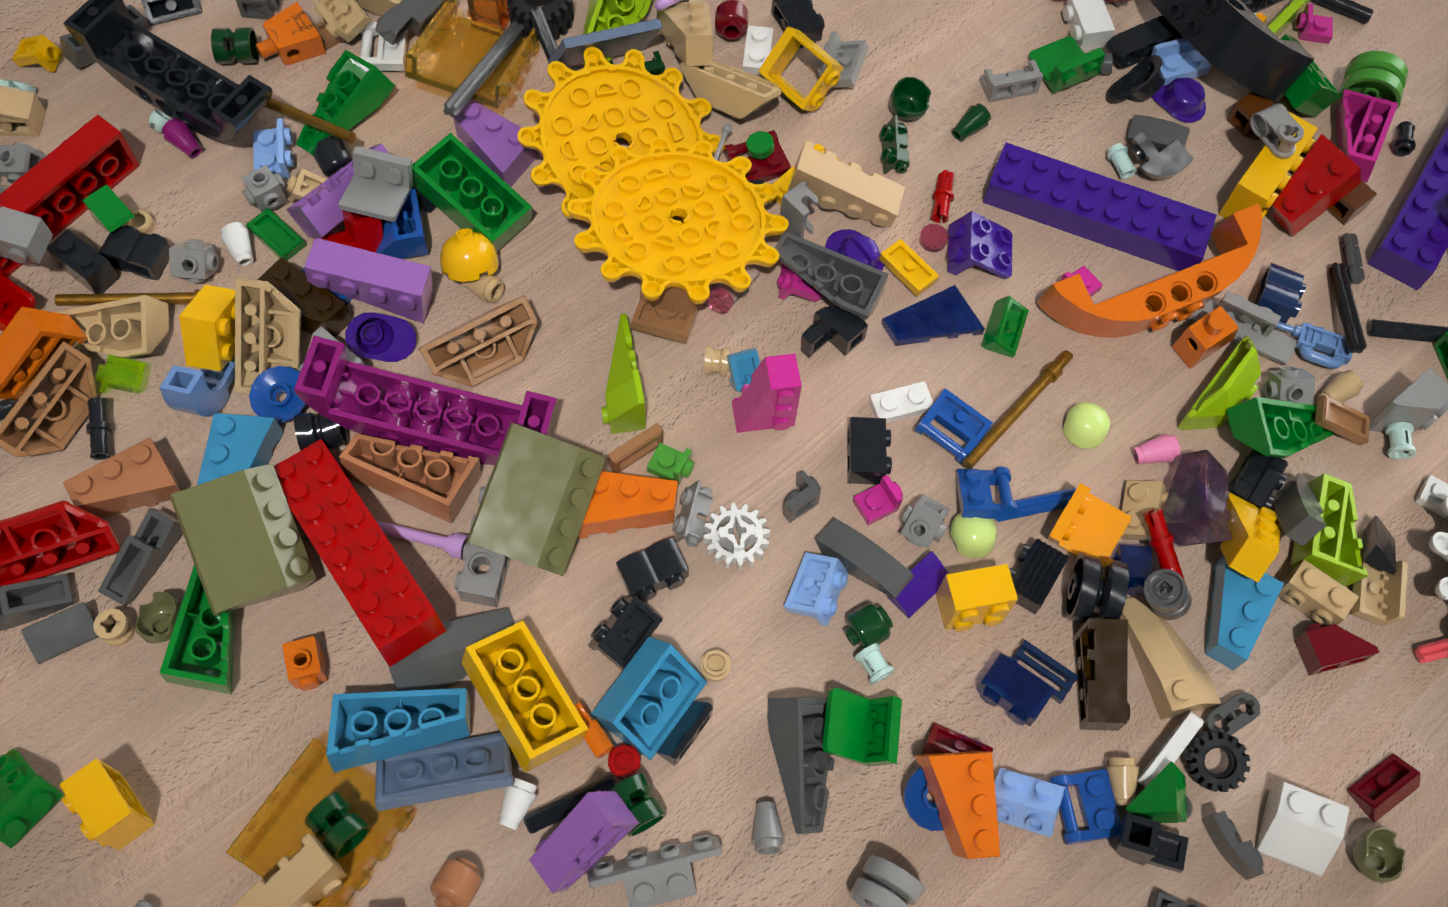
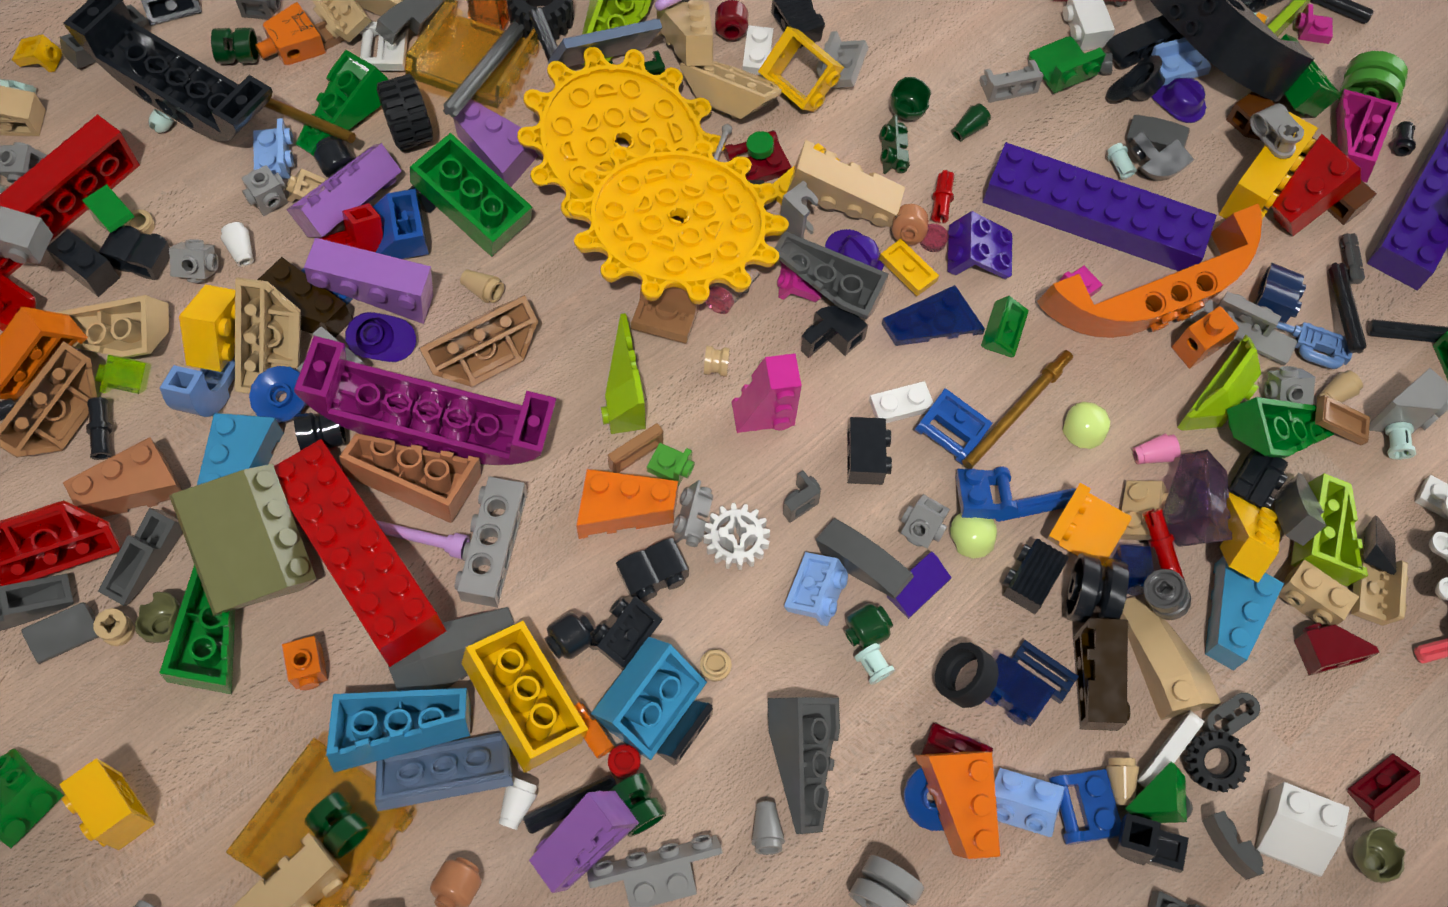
pearl gold bar [54,289,201,306] -> none
magenta cone [162,118,203,159] -> none
green tile [246,208,306,261] -> none
light grey bracket [339,146,413,222] -> none
yellow cylinder [440,228,499,282] -> none
olive slope [466,423,606,576] -> none
dark azure bracket [726,348,760,392] -> none
green bracket [823,688,902,766] -> none
dark pink bracket [853,475,903,526] -> none
yellow brick [935,564,1018,632] -> none
none -> black tyre [377,74,433,150]
none -> black head [545,612,594,660]
none -> nougat head [892,203,929,245]
none -> black tyre [934,643,999,708]

